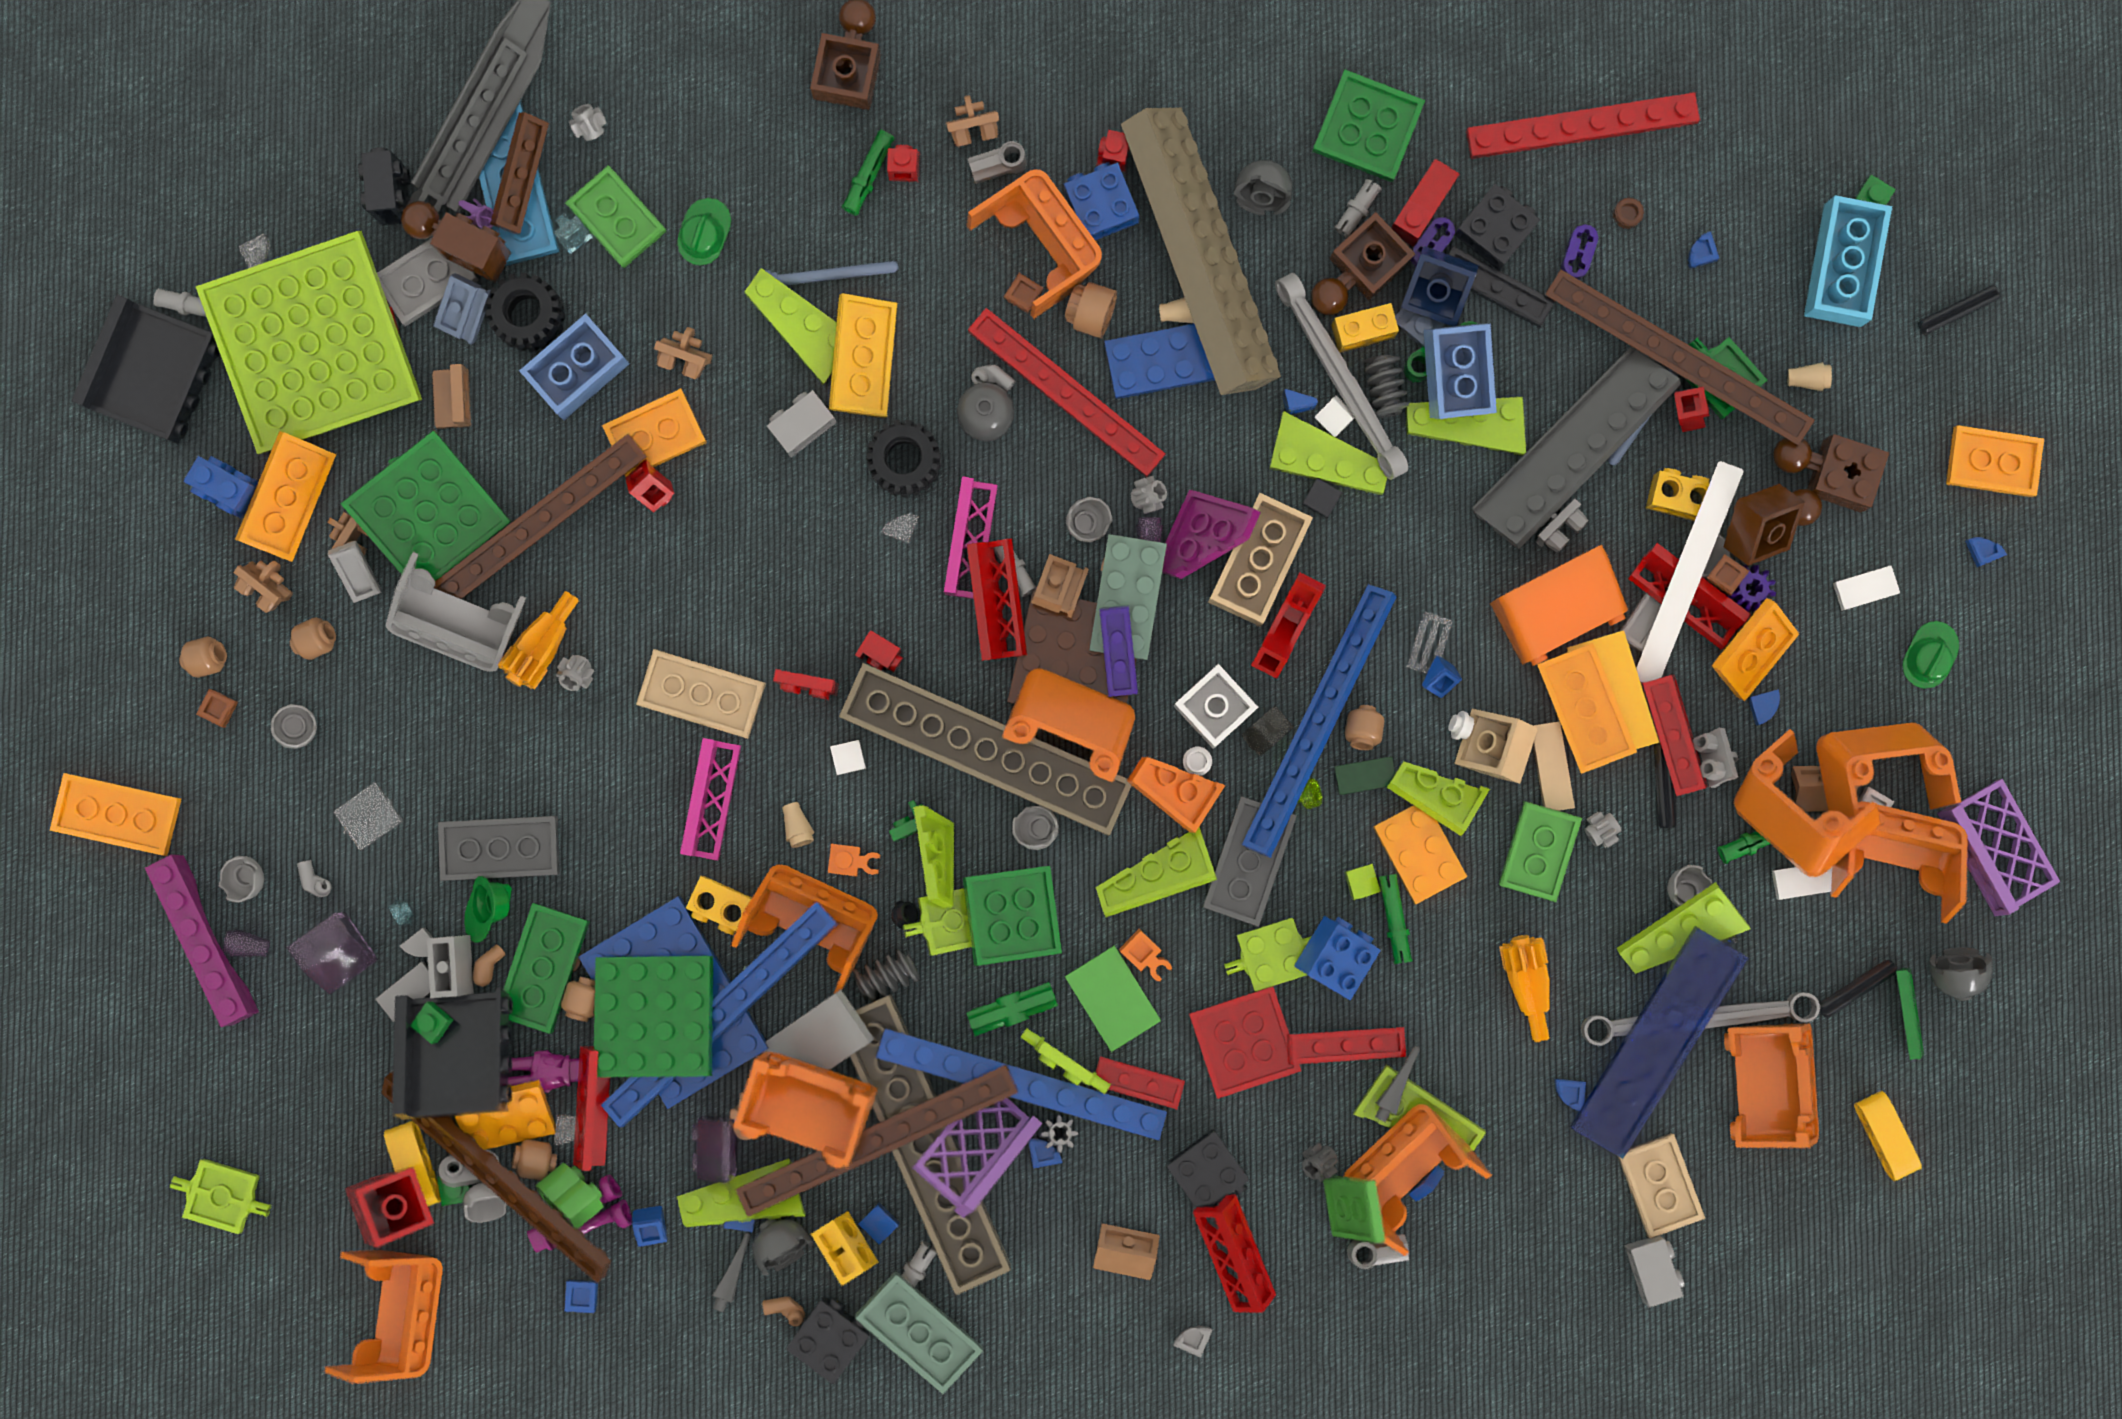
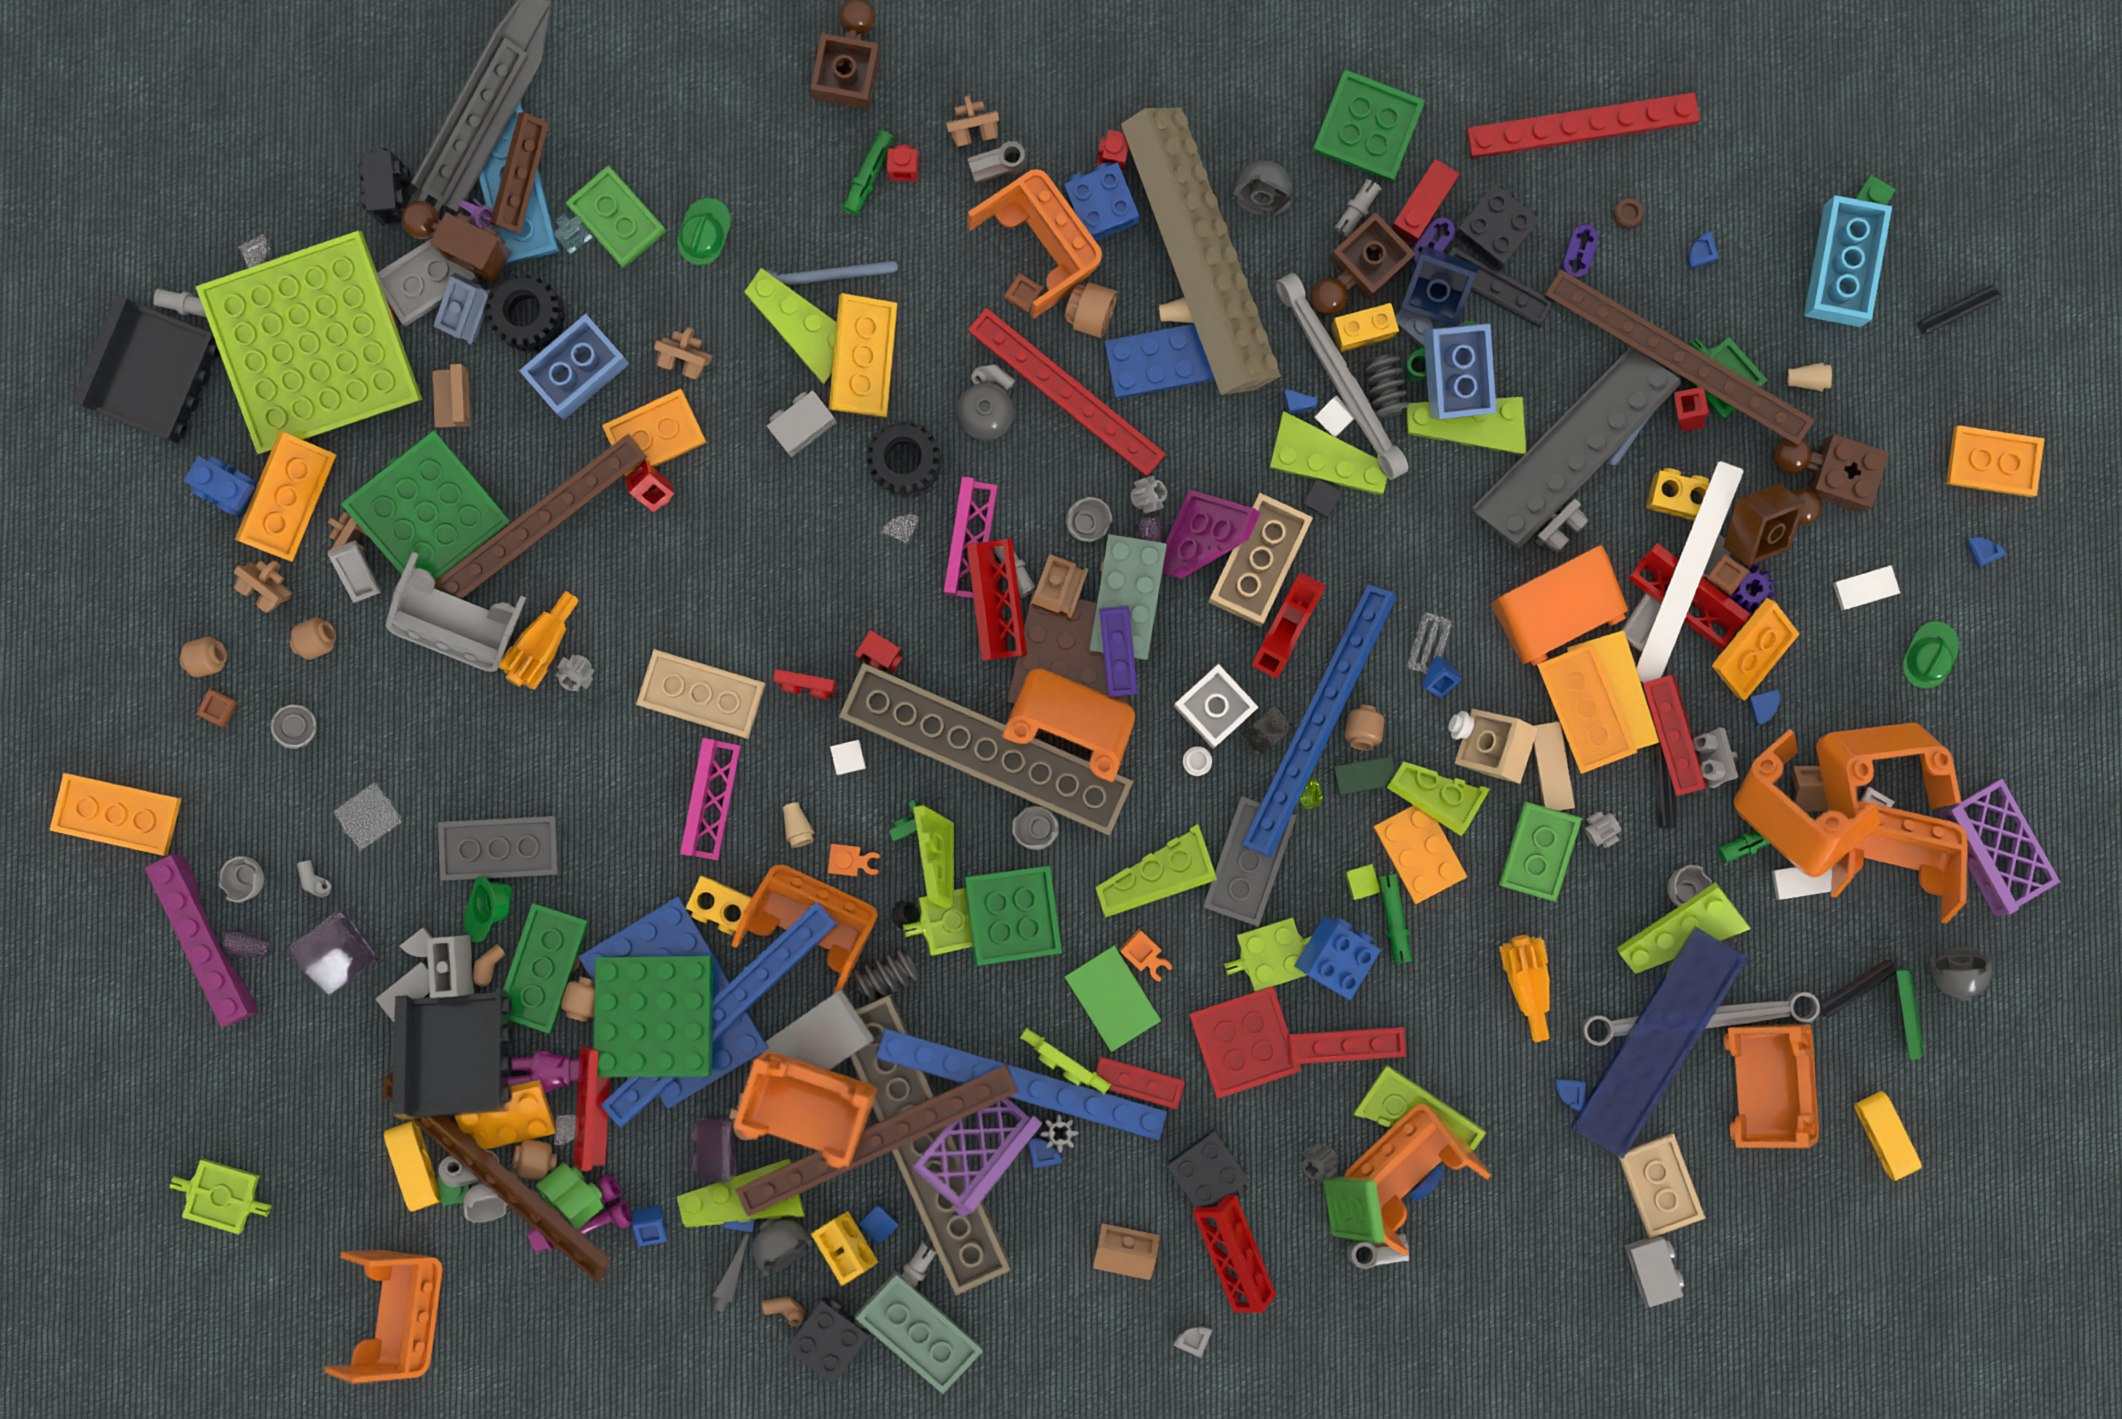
red slope [345,1167,434,1247] -> none
clear light blue plate [388,899,414,927] -> none
green plate [410,1001,453,1044] -> none
blue plate [565,1280,598,1313] -> none
light grey gear [569,104,607,141] -> none
green piece [966,982,1058,1036] -> none
orange wing [1127,757,1225,833] -> none
dark grey piece [1375,1046,1420,1122] -> none

